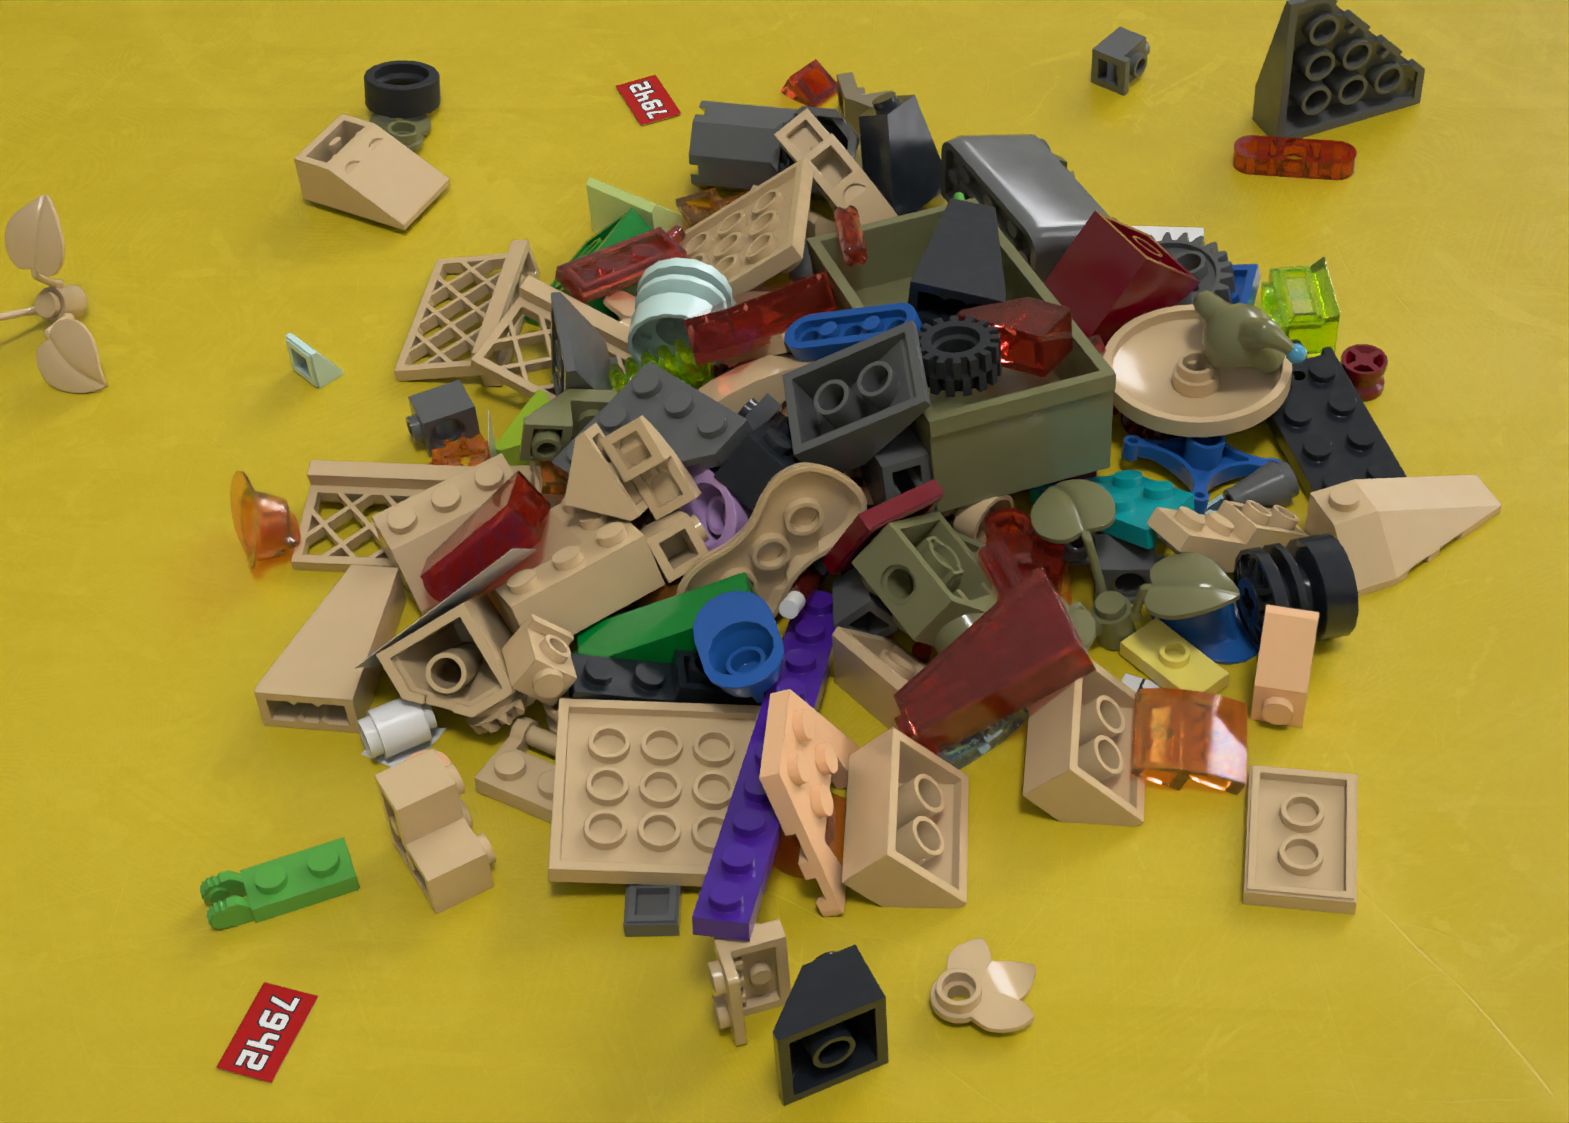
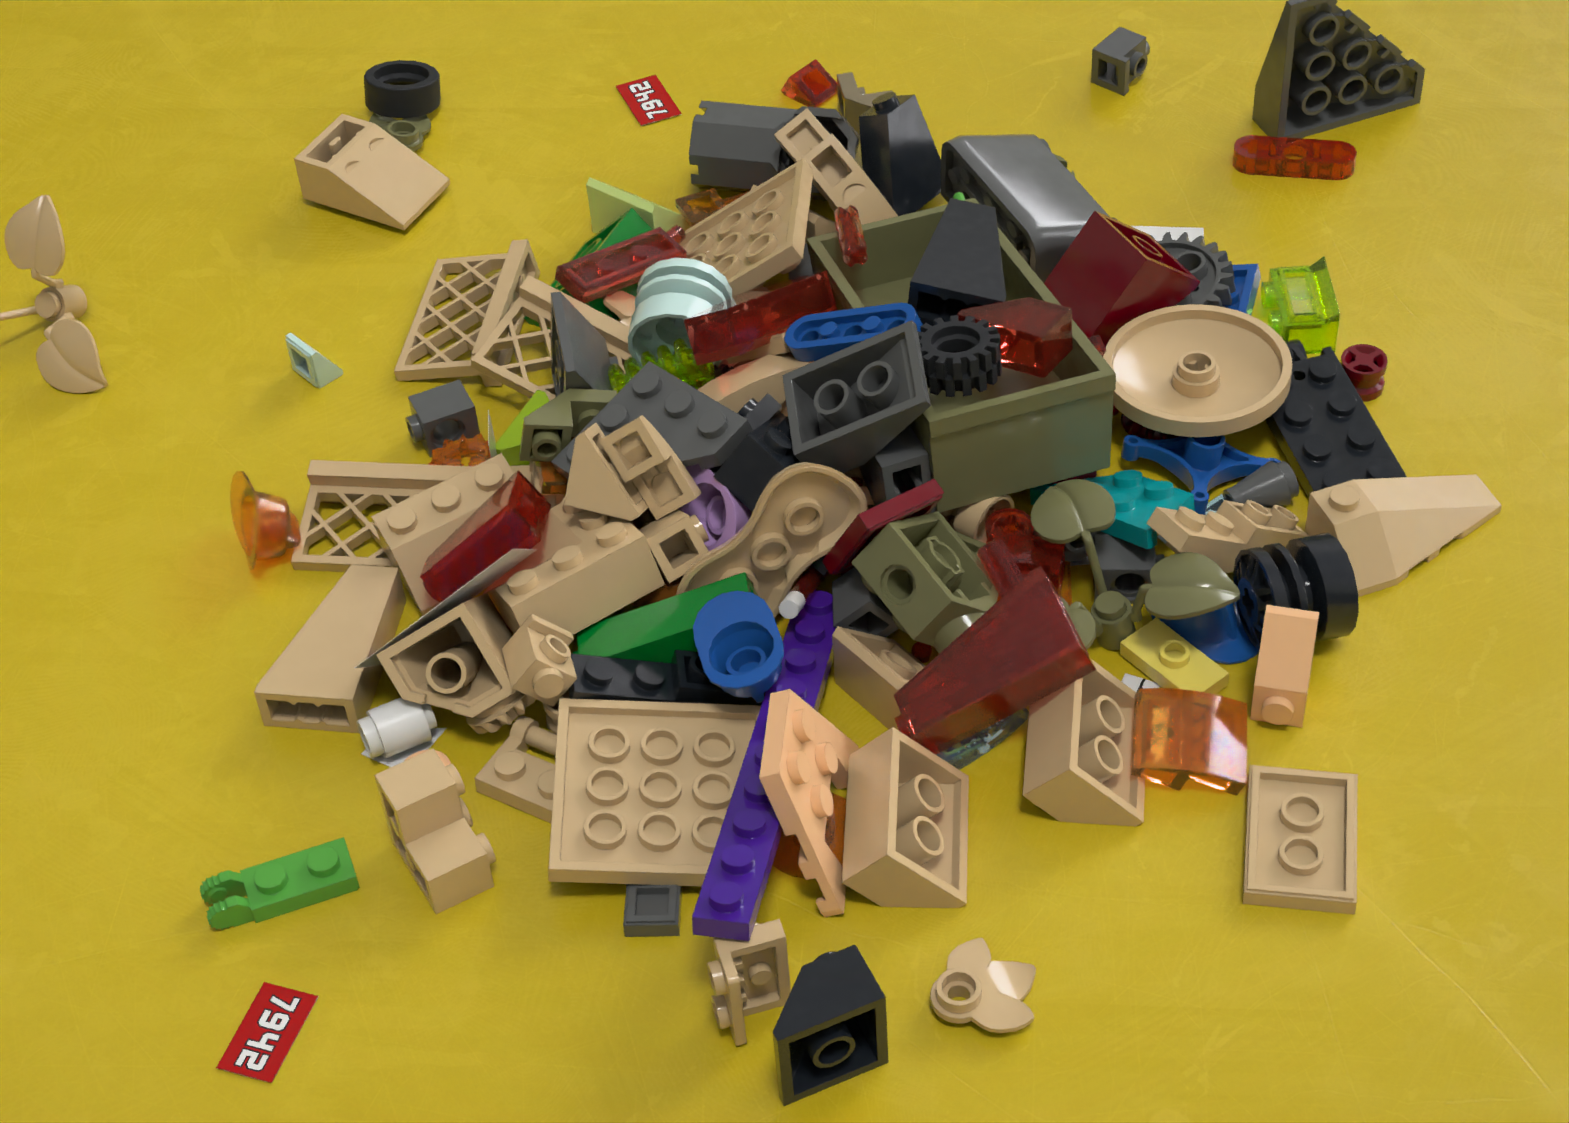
olive piece [1193,290,1307,372] -> none

